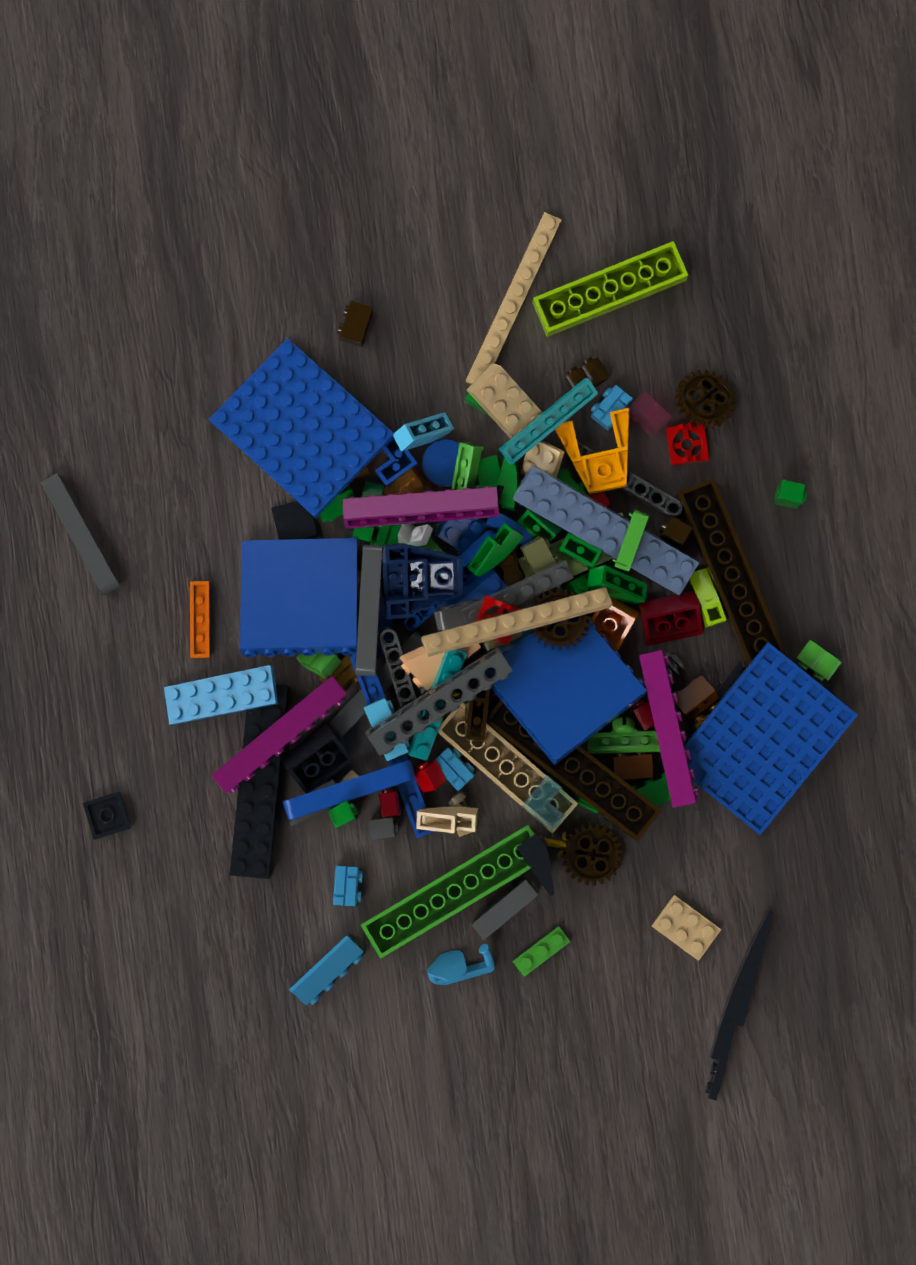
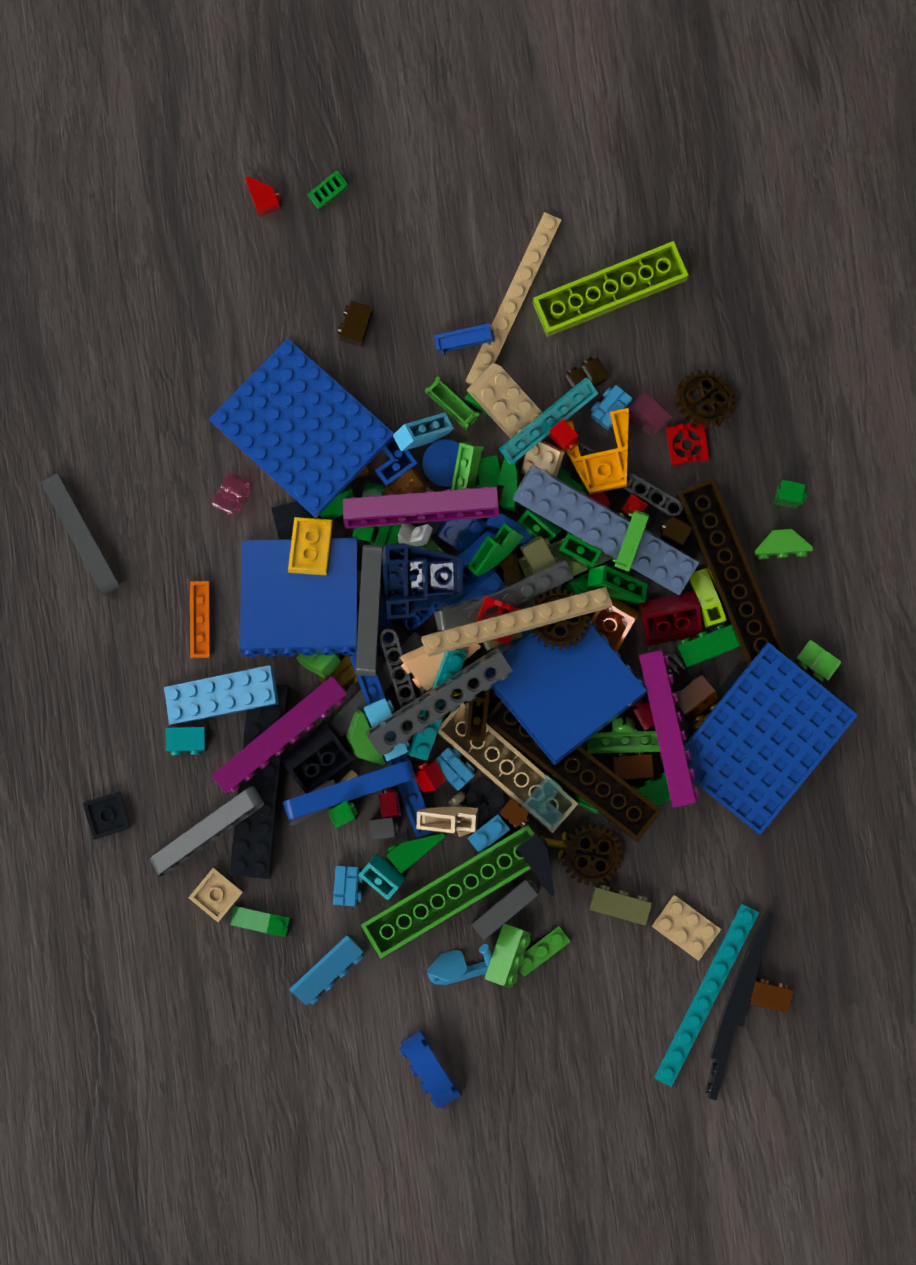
none -> beam [149,787,264,877]
none -> teal brick [166,727,207,755]
none -> tan plate [188,868,243,922]
none -> clear pink brick [210,472,251,517]
none -> green slope [230,906,291,937]
none -> red slope [245,176,282,217]
none -> yellow tile [288,517,333,575]
none -> green slope [307,171,349,210]
none -> bright green slope [346,709,386,766]
none -> teal brick [358,853,406,900]
none -> green slope [386,833,446,874]
none -> blue brick [399,1030,462,1109]
none -> bright green container [425,376,480,431]
none -> blue container [434,323,495,355]
none -> black plate [466,781,504,819]
none -> dark azure brick [467,815,510,854]
none -> bright green brick [484,924,531,989]
none -> reddish brown brick [500,799,530,827]
none -> red brick [549,419,579,453]
none -> olive brick [588,885,652,926]
none -> red brick [620,494,648,520]
none -> teal plate [654,904,759,1087]
none -> green brick [676,624,740,669]
none -> reddish brown brick [750,978,793,1013]
none -> bright green slope [753,529,813,560]

